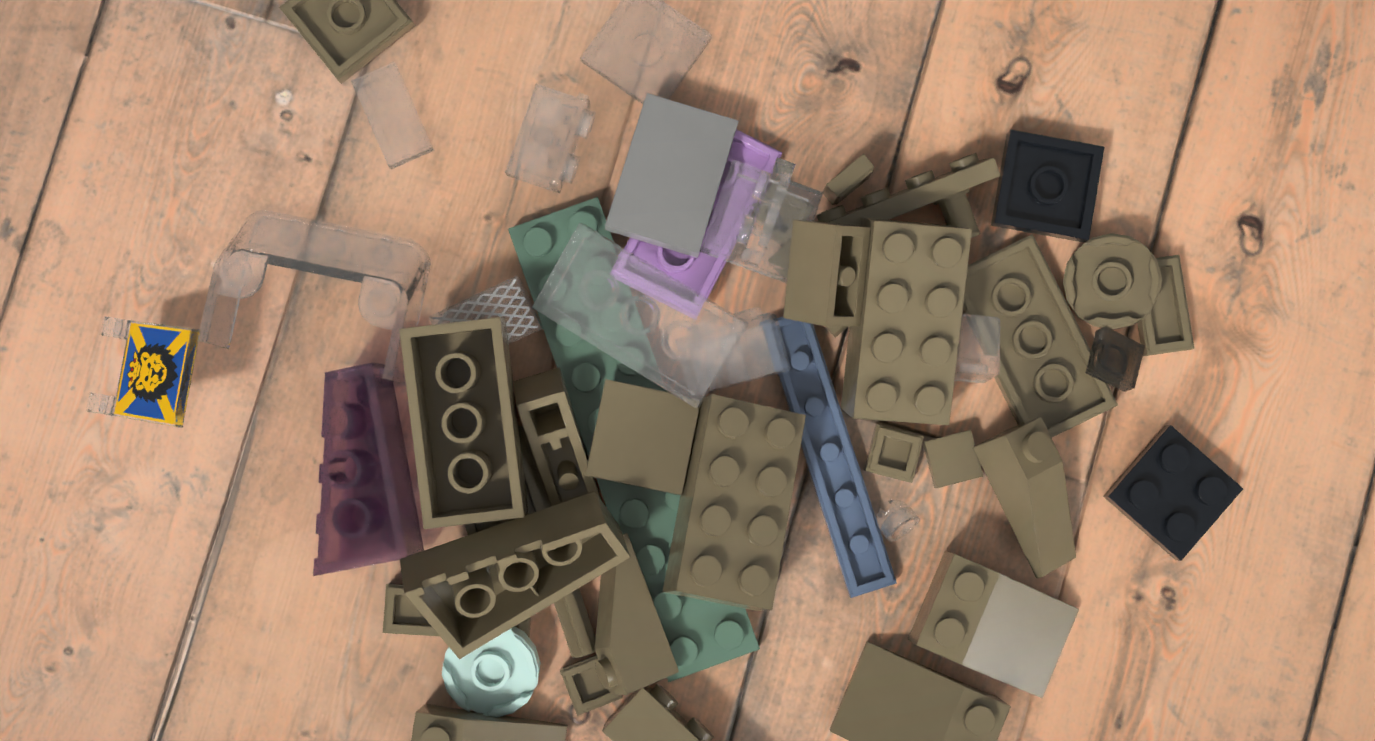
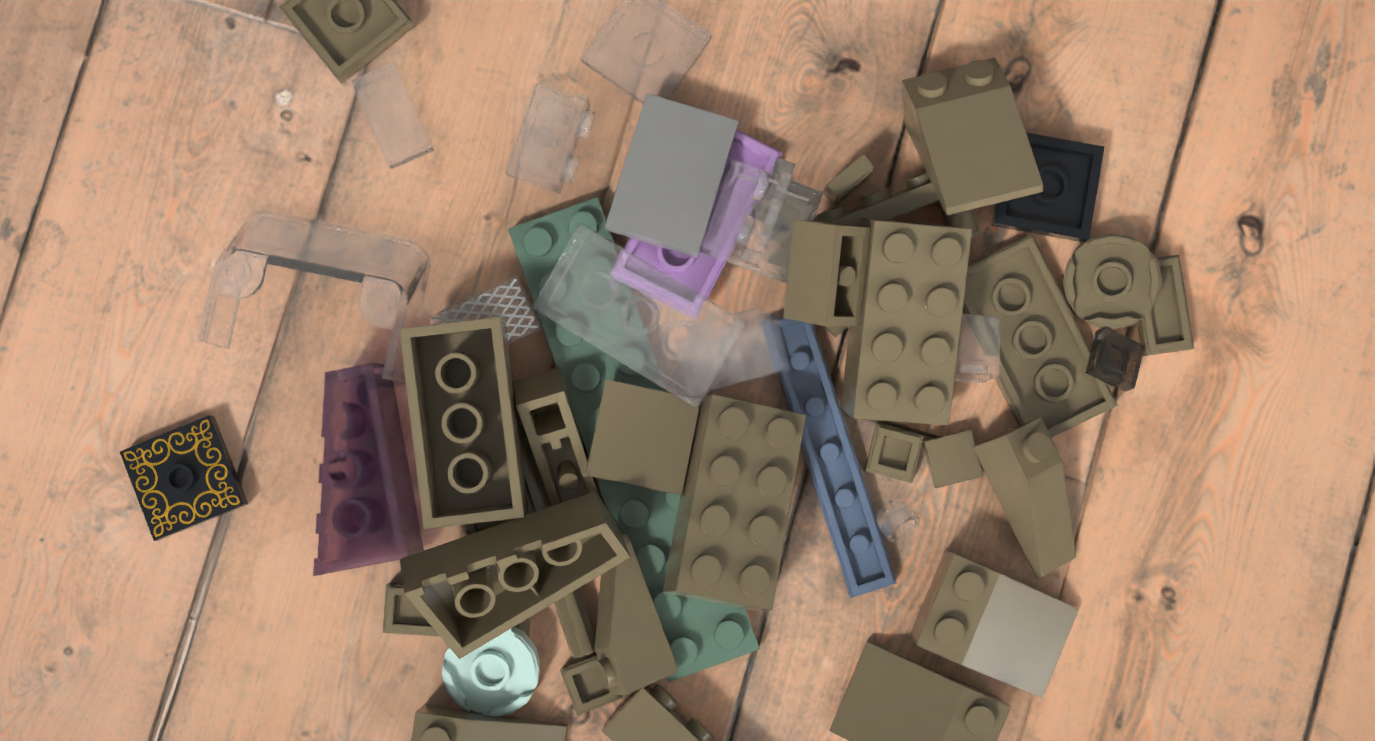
flag [86,316,200,428] -> none
black plate [1103,425,1243,561] -> none
none -> black plate [120,415,248,541]
none -> dark tan slope [902,58,1043,215]

